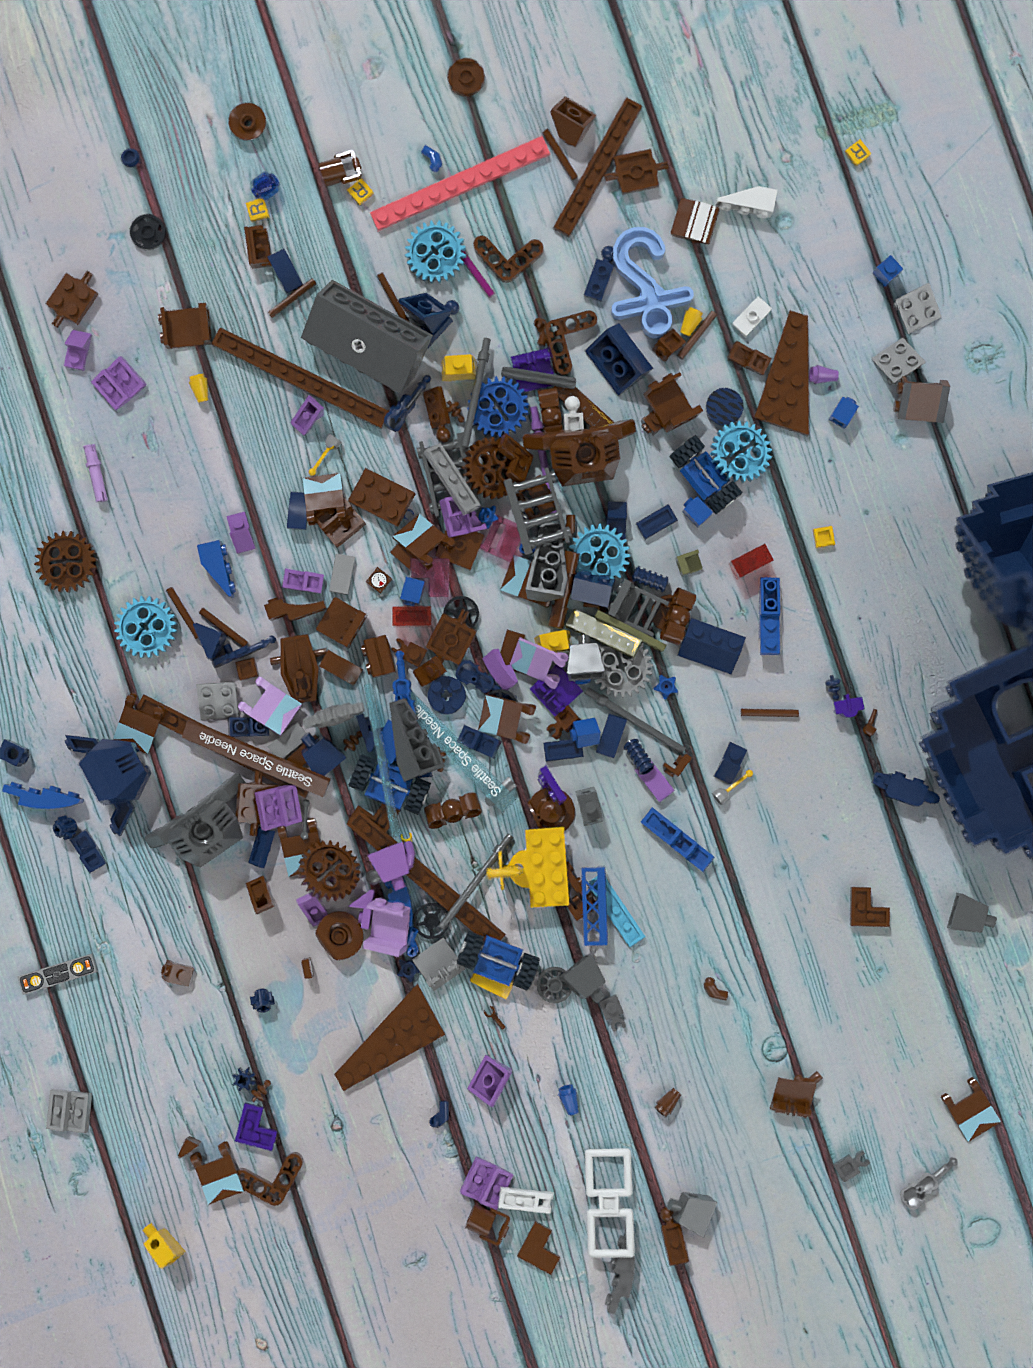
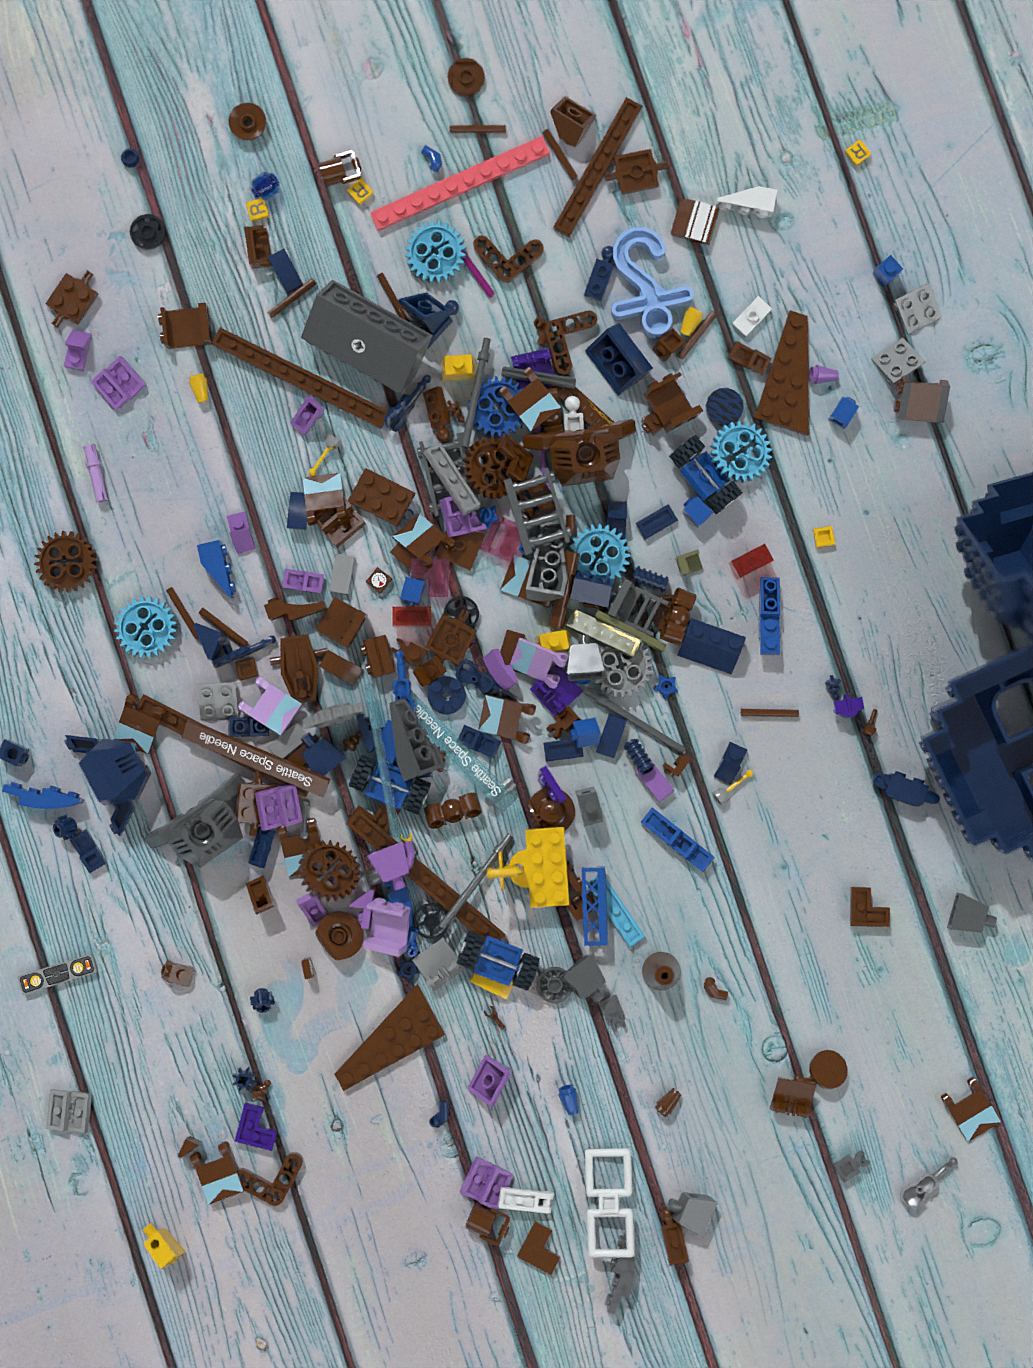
none -> reddish brown piece [449,125,506,133]
none -> reddish brown flag [500,367,561,432]
none -> cone [642,952,681,991]
none -> reddish brown tile [809,1050,848,1090]

